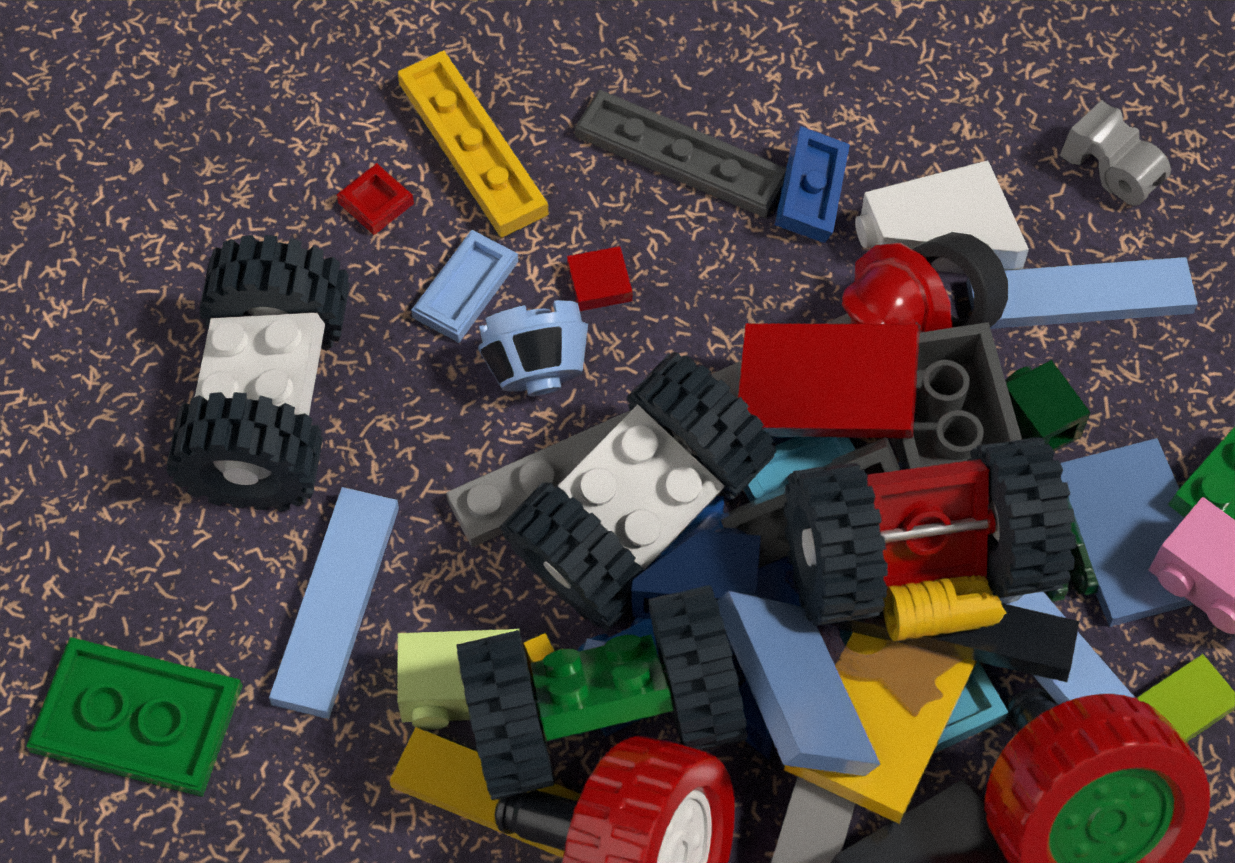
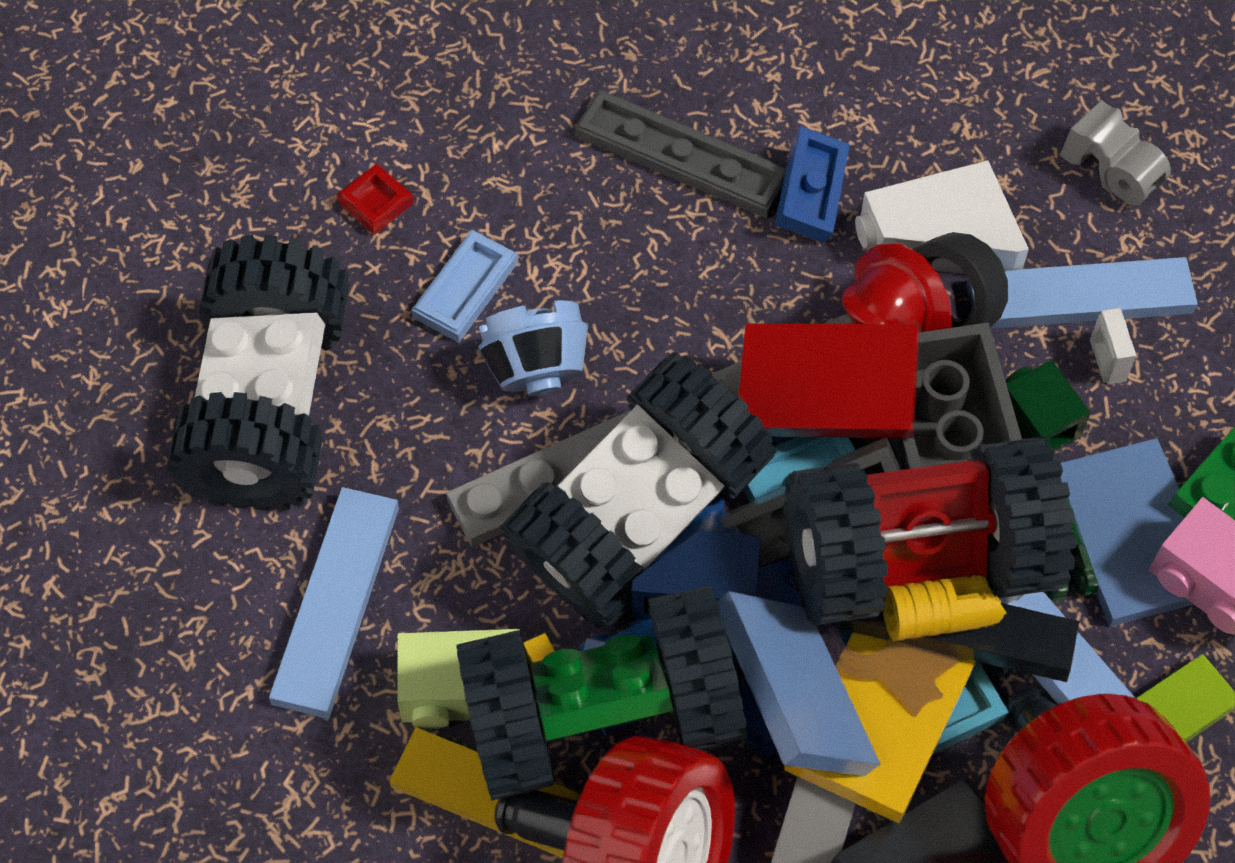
green tile [26,637,243,797] -> none
yellow plate [398,50,548,238] -> none
red tile [567,246,633,311] -> none
none -> white tile [1090,307,1136,385]

